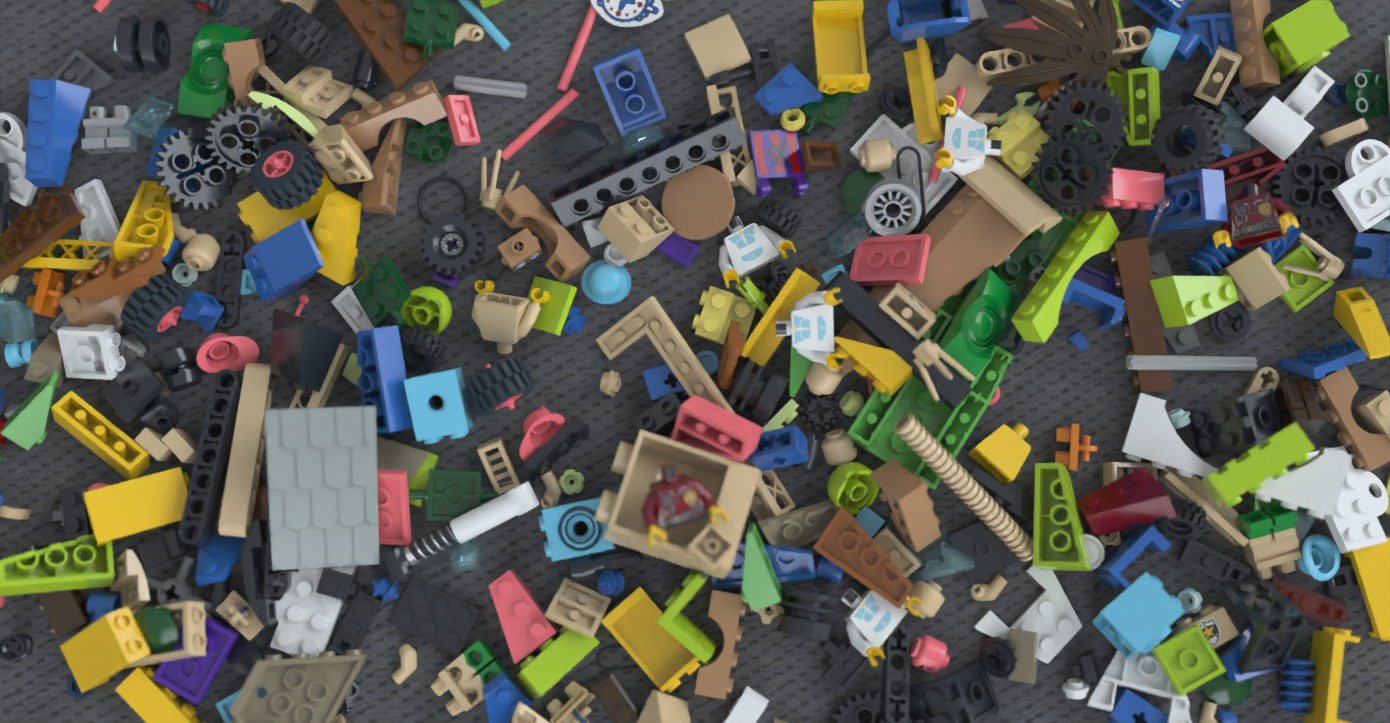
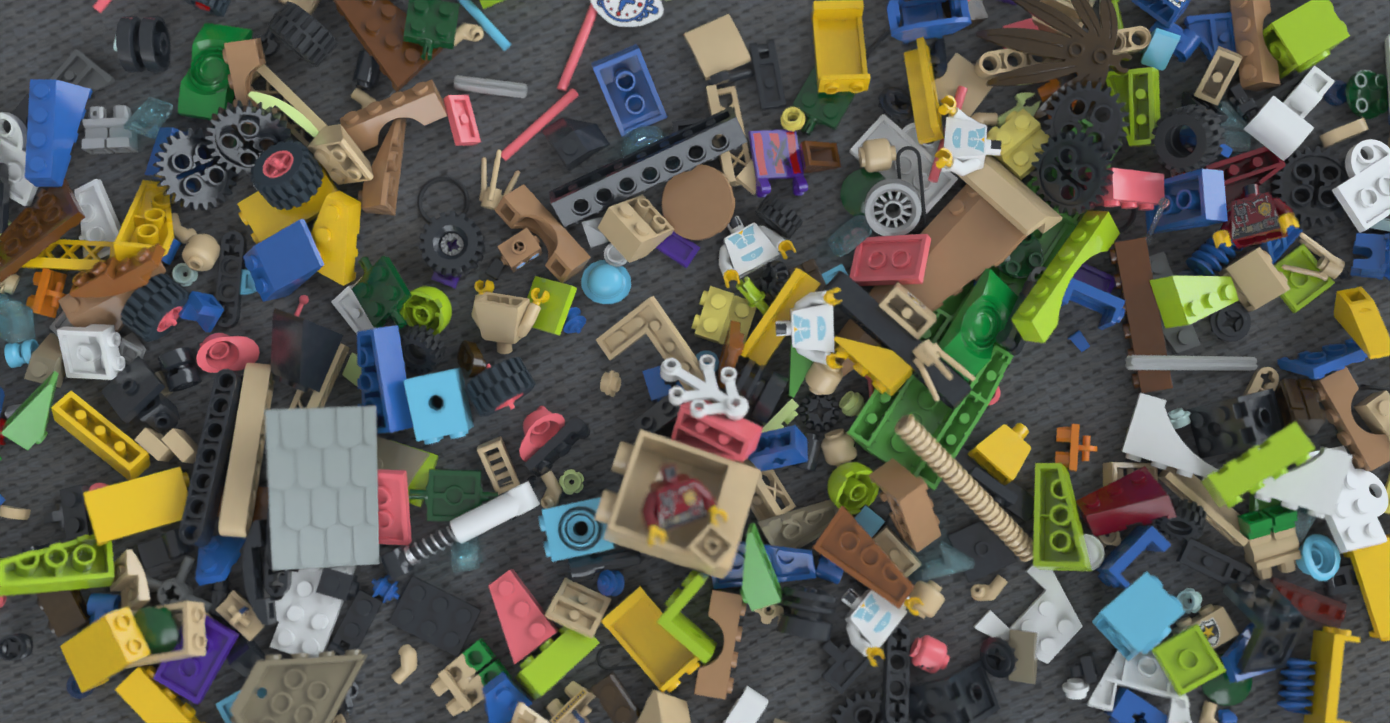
tan slope [281,65,354,119] -> none
dark green dish [405,119,454,164] -> none
blue wing [754,63,823,116] -> none
none -> dark brown plate [457,340,486,378]
none -> white plant [660,354,748,420]

